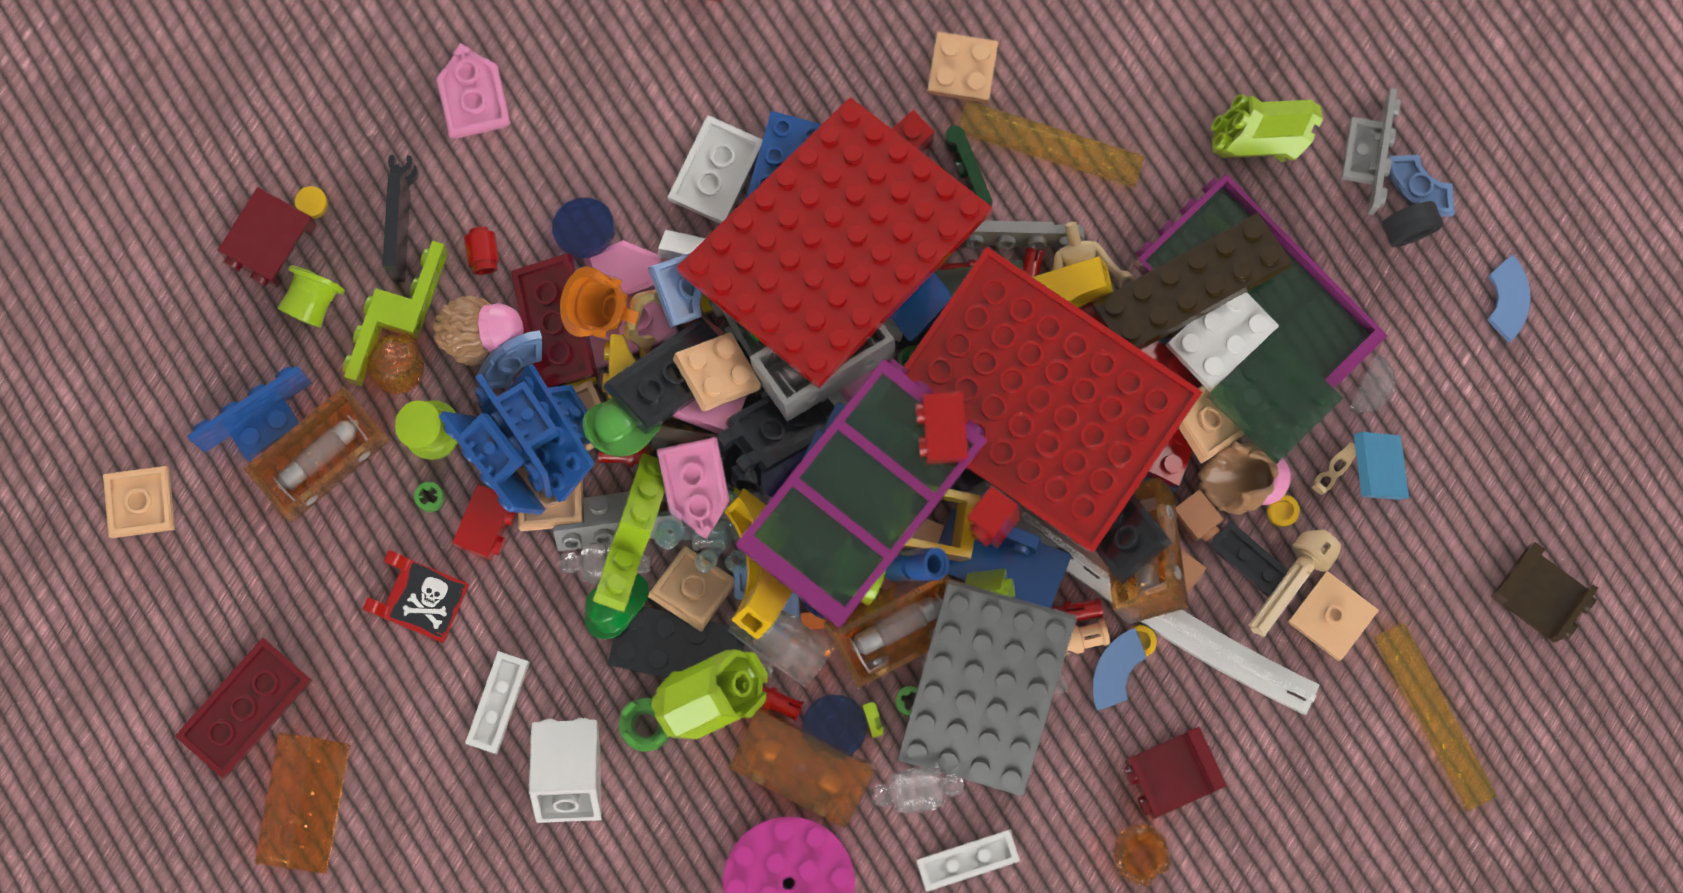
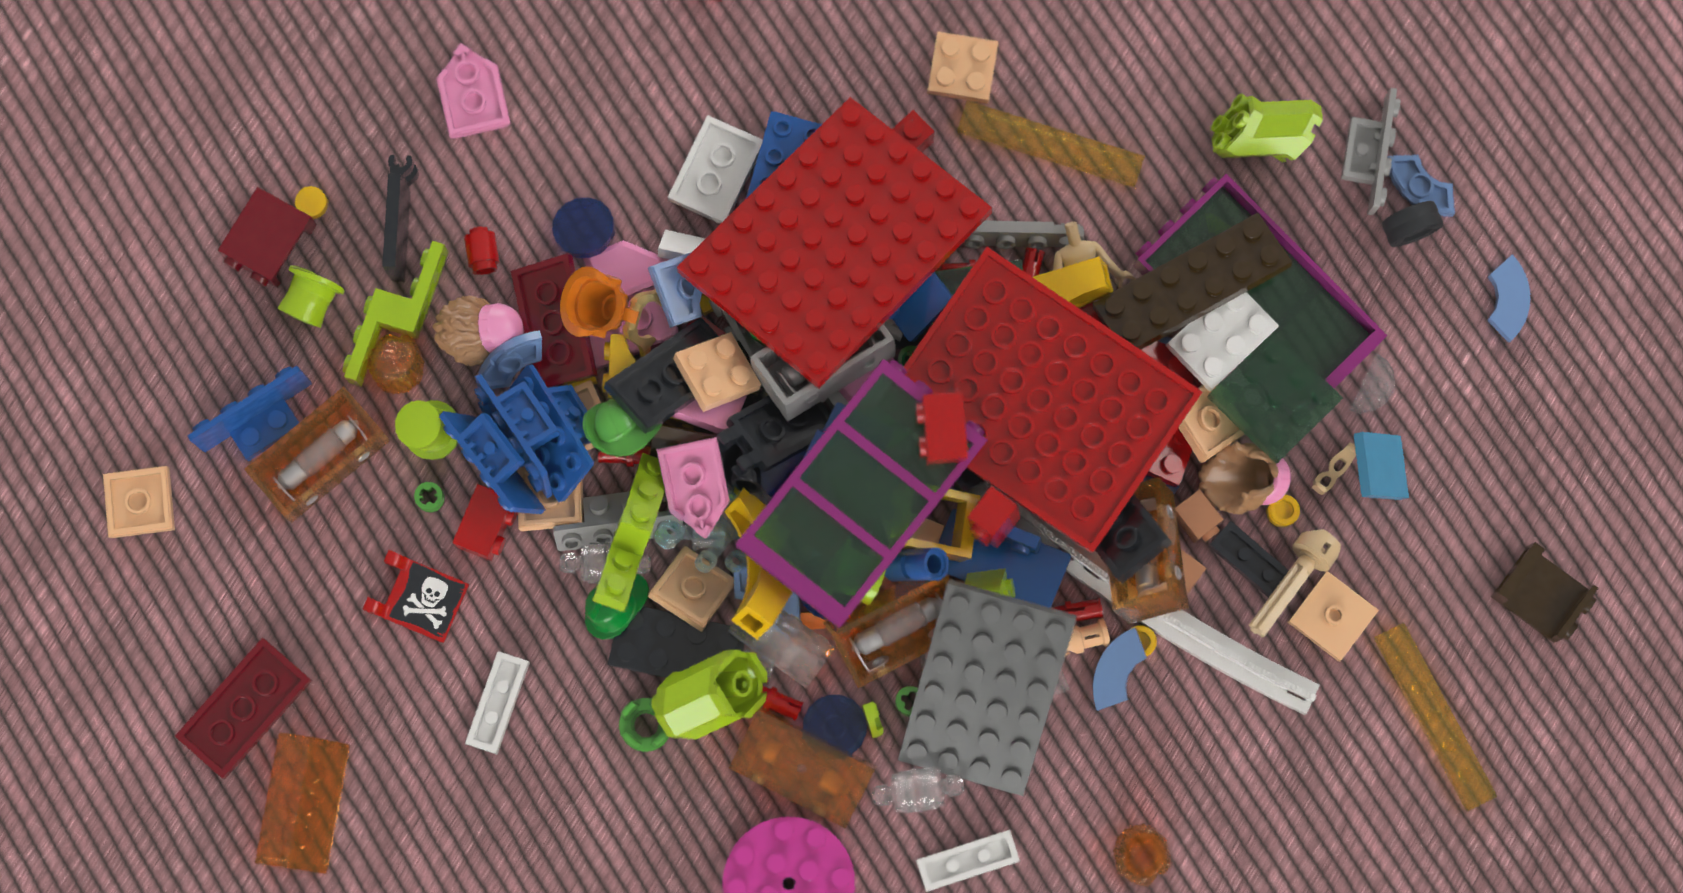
white slope [529,718,602,823] -> none
dark green plate [945,125,993,207] -> none
dark red panel [1123,726,1227,820] -> none

